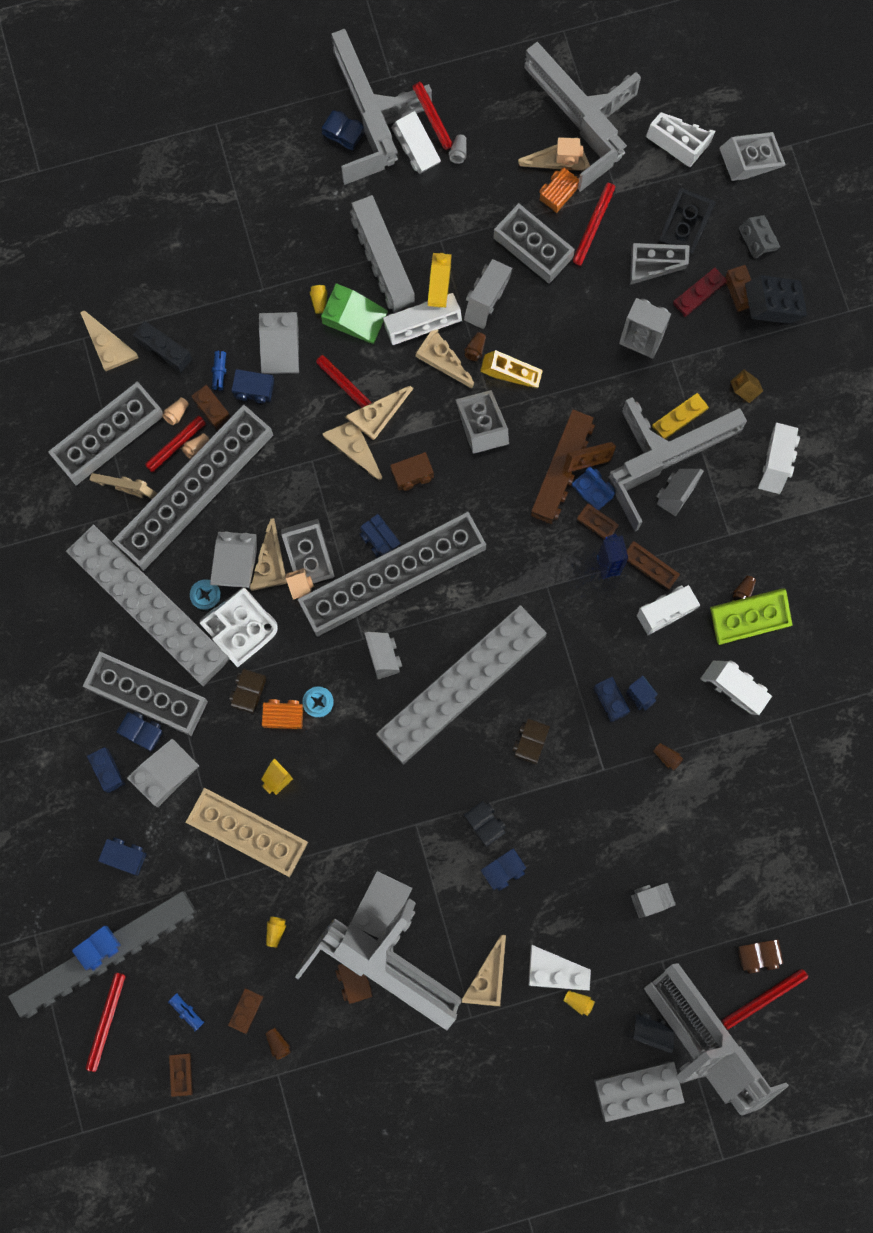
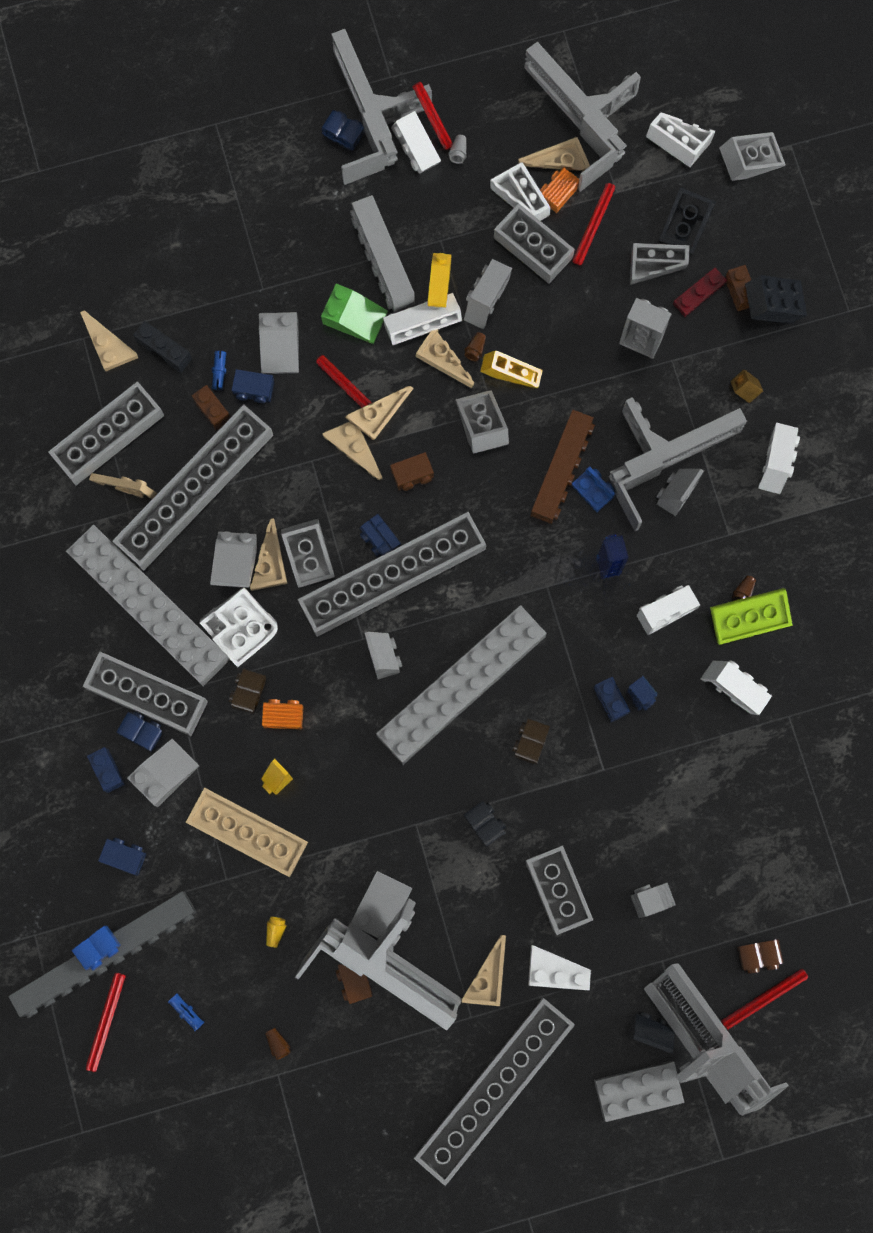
red axle [145,416,205,472] -> none
light nougat cone [162,397,189,425] -> none
reddish brown plate [169,1053,192,1097] -> none
light nougat cone [182,433,210,460] -> none
medium azure gear [190,580,221,610] -> none
reddish brown plate [228,988,264,1034] -> none
light nougat brick [286,568,314,600] -> none
medium azure gear [303,687,333,718] -> none
yellow cone [309,285,328,314] -> none
dark blue brick [481,848,526,891] -> none
light nougat brick [556,138,583,165] -> none
reddish brown plate [563,442,616,472] -> none
yellow cone [564,991,595,1016] -> none
reddish brown plate [577,504,619,541] -> none
reddish brown plate [622,541,680,591] -> none
yellow plate [652,393,709,439] -> none
reddish brown cone [653,743,683,771] -> none
dark grey bracket [739,215,780,259] -> none
none -> light grey brick [414,998,575,1186]
none -> white wedge [490,162,550,221]
none -> light grey brick [525,846,593,936]

